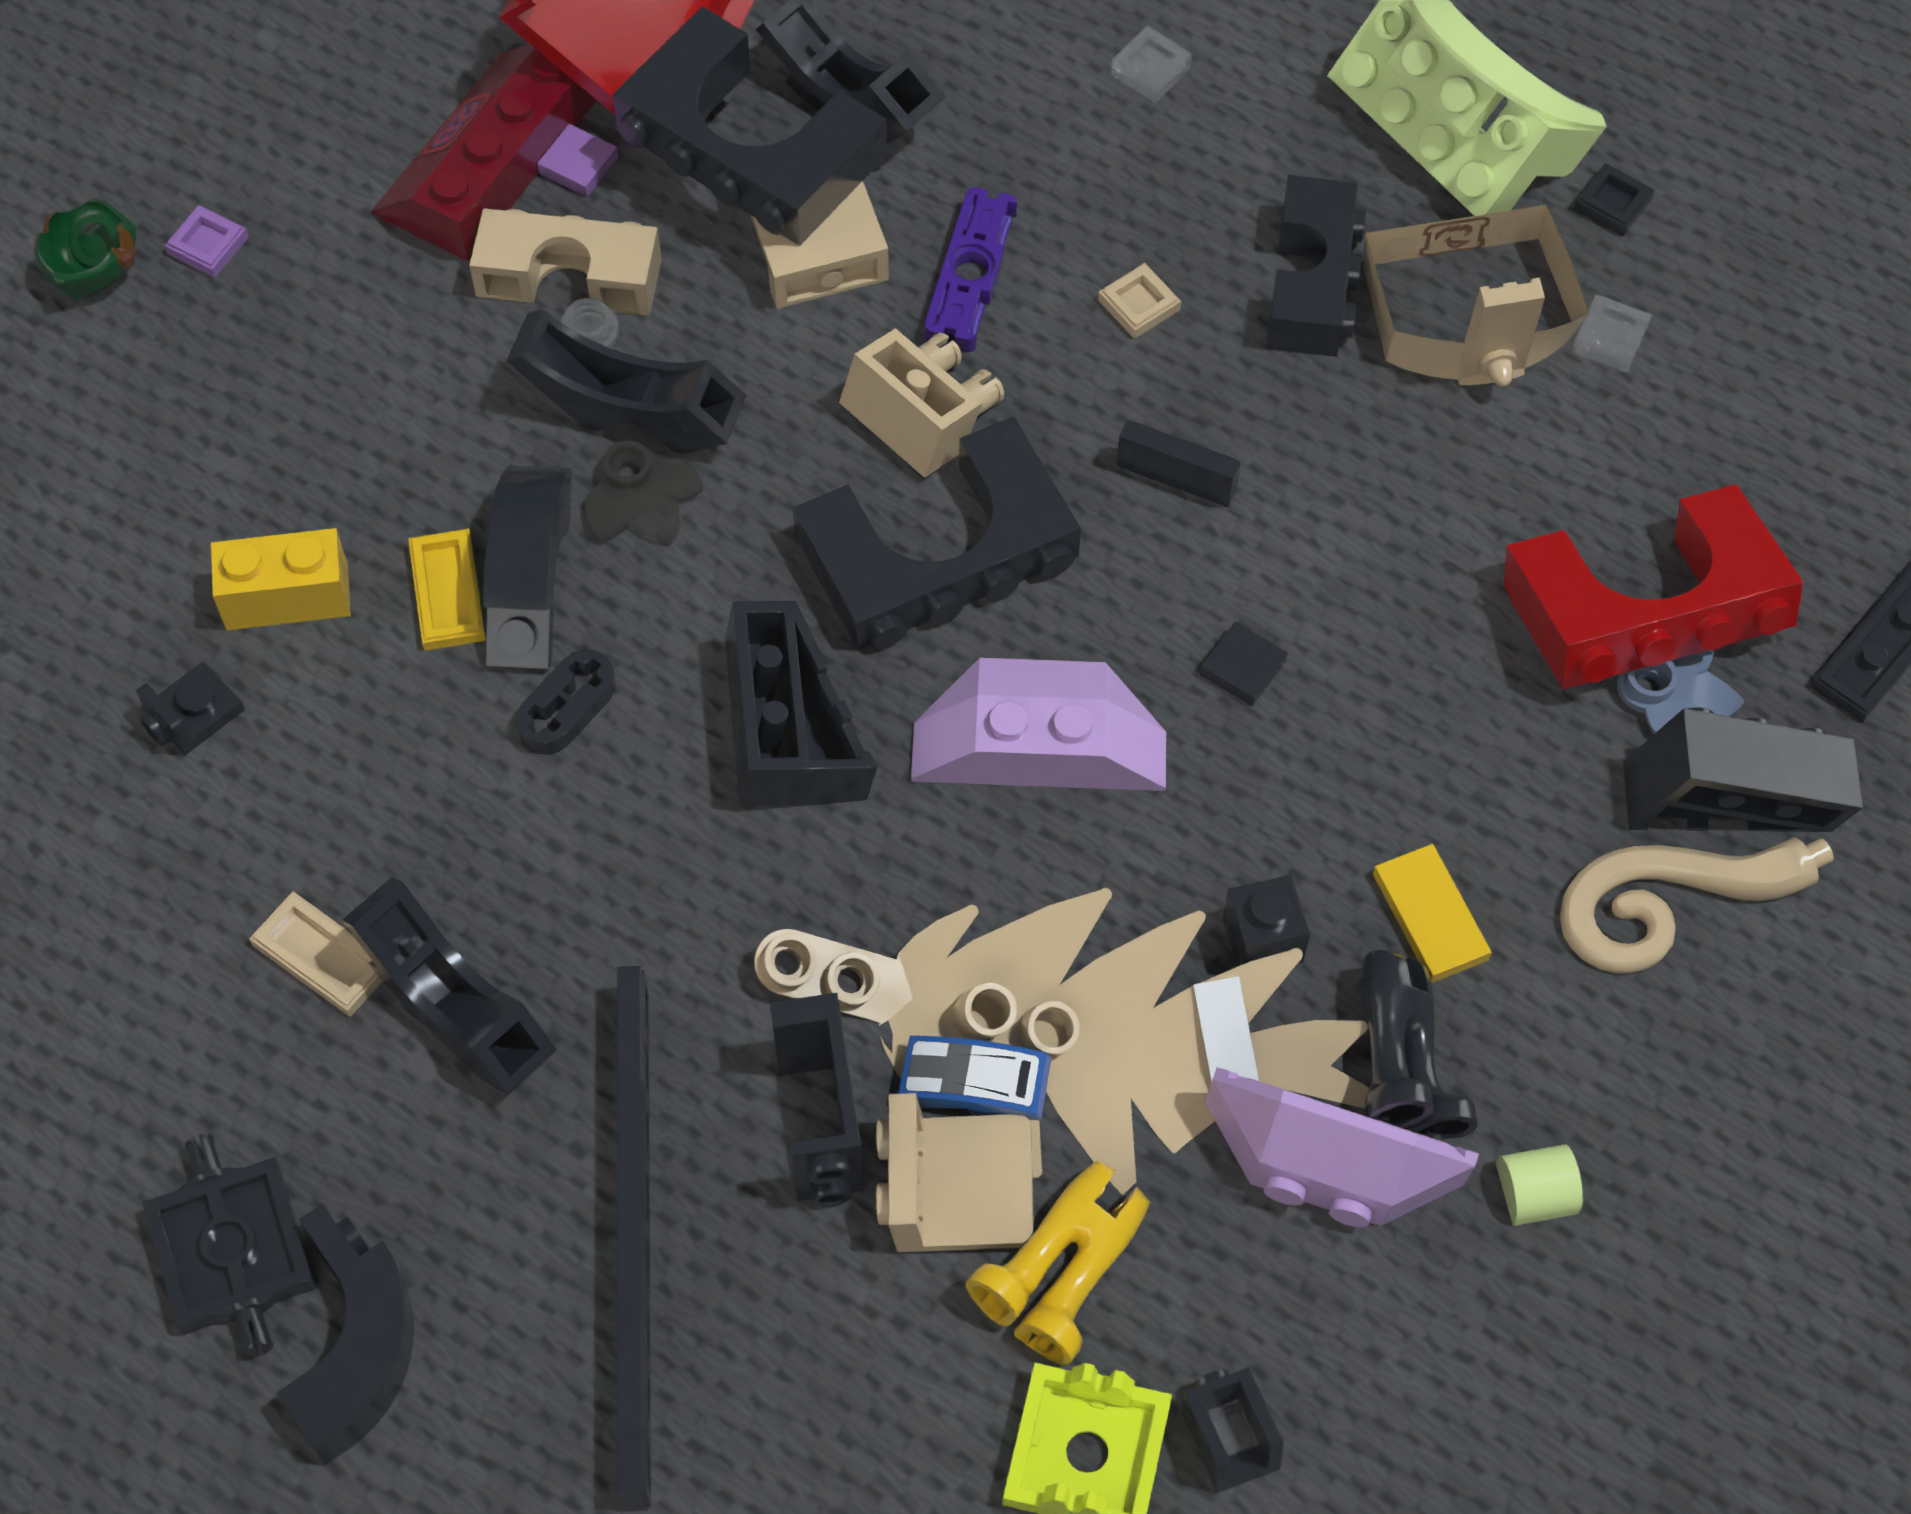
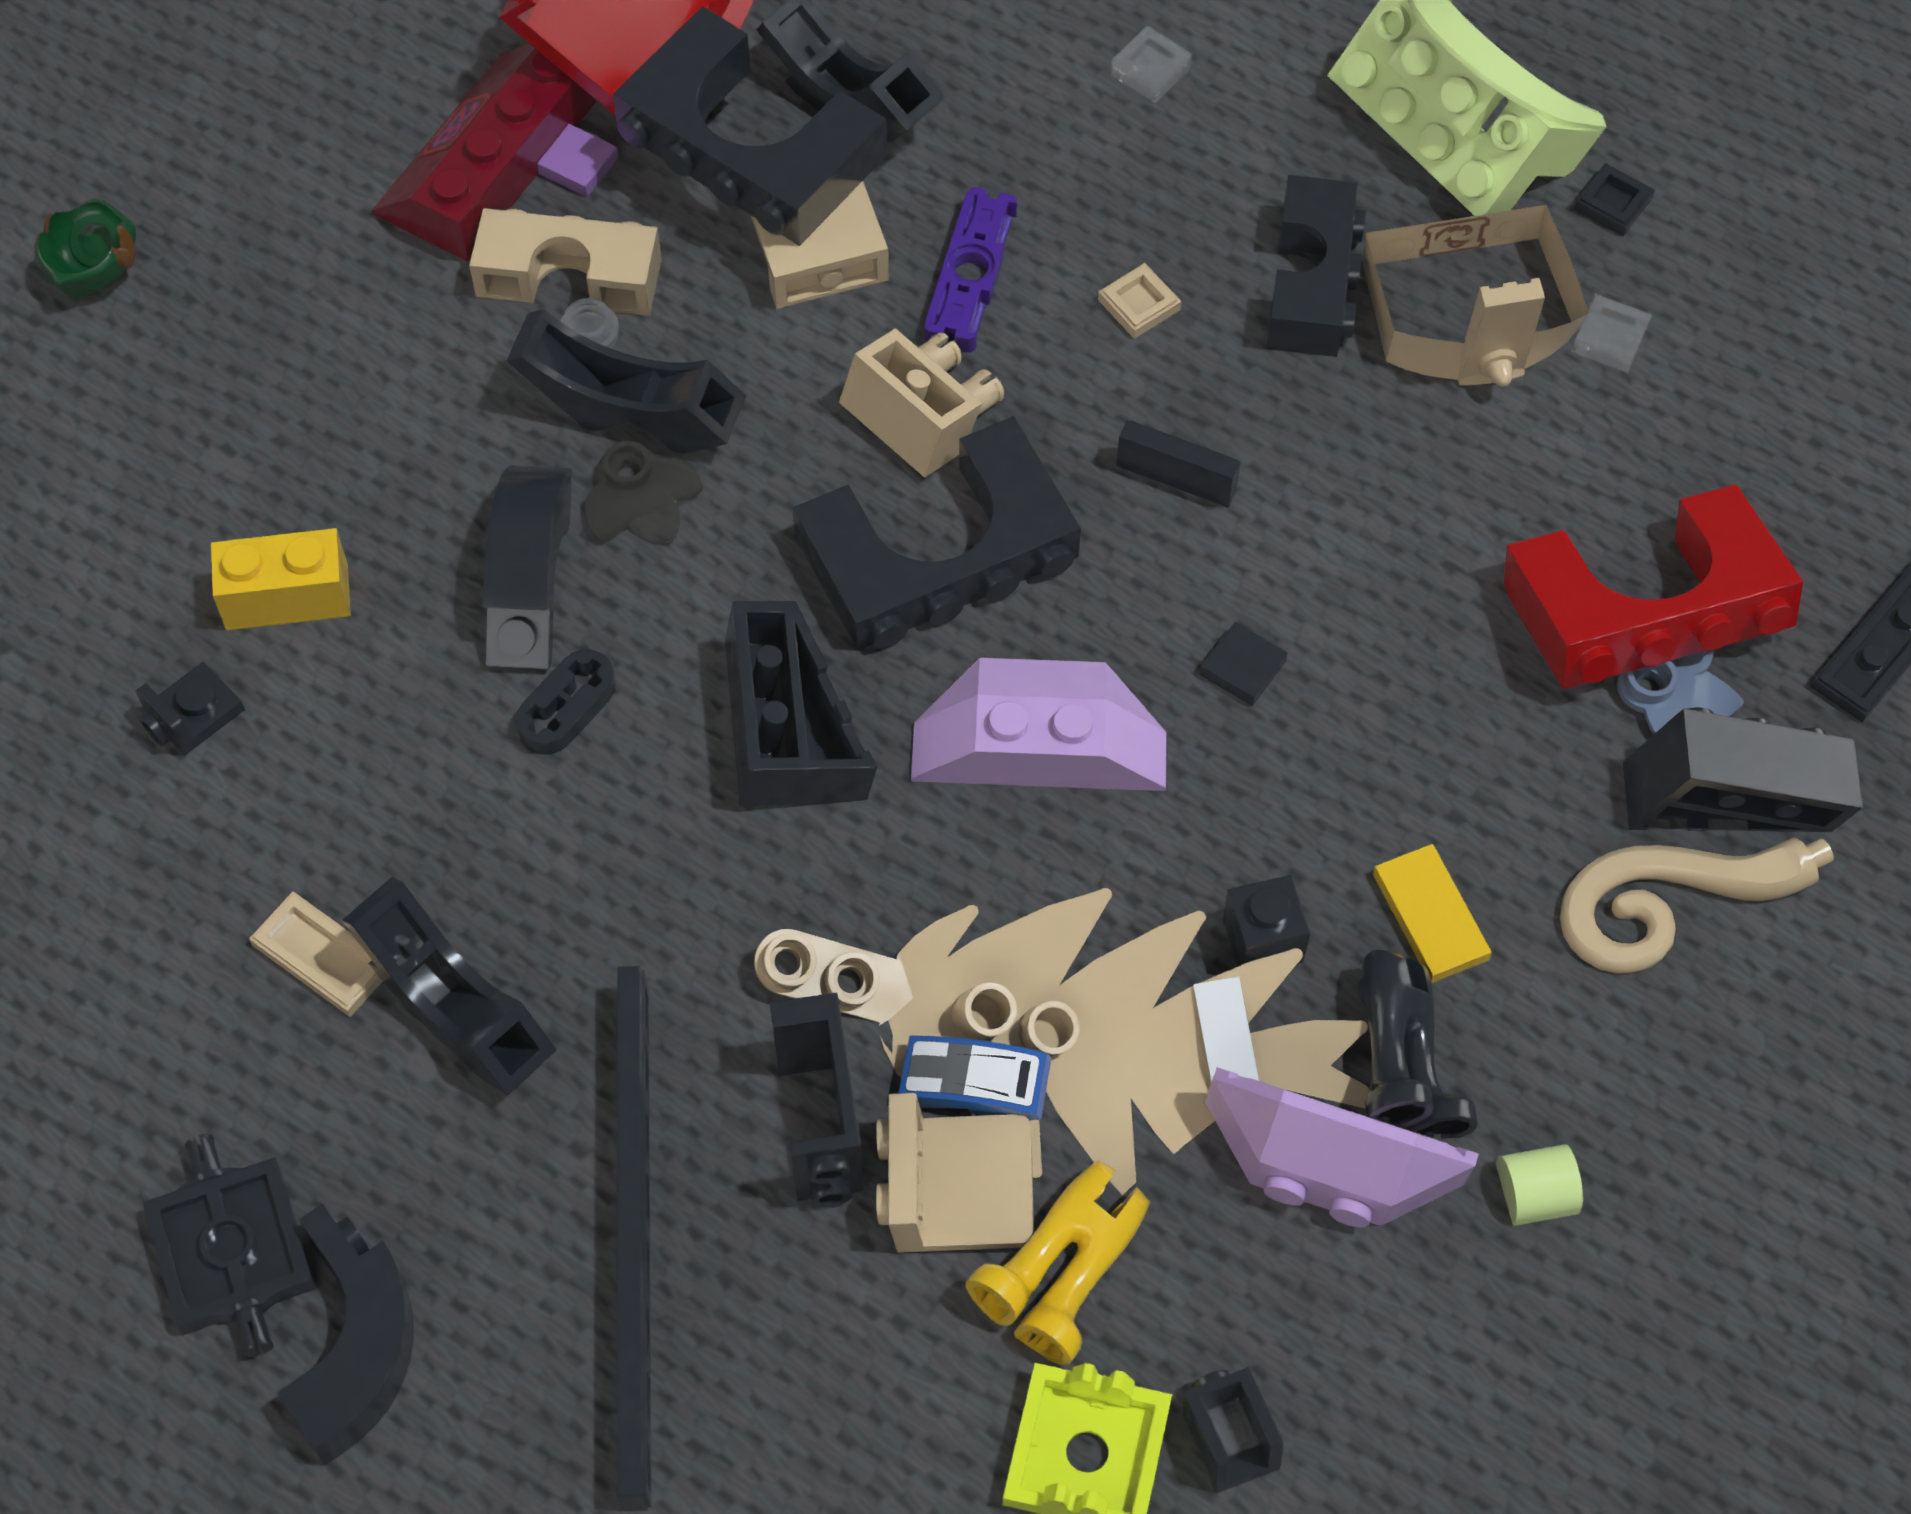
medium lavender tile [164,205,249,278] -> none
yellow tile [408,529,486,651] -> none

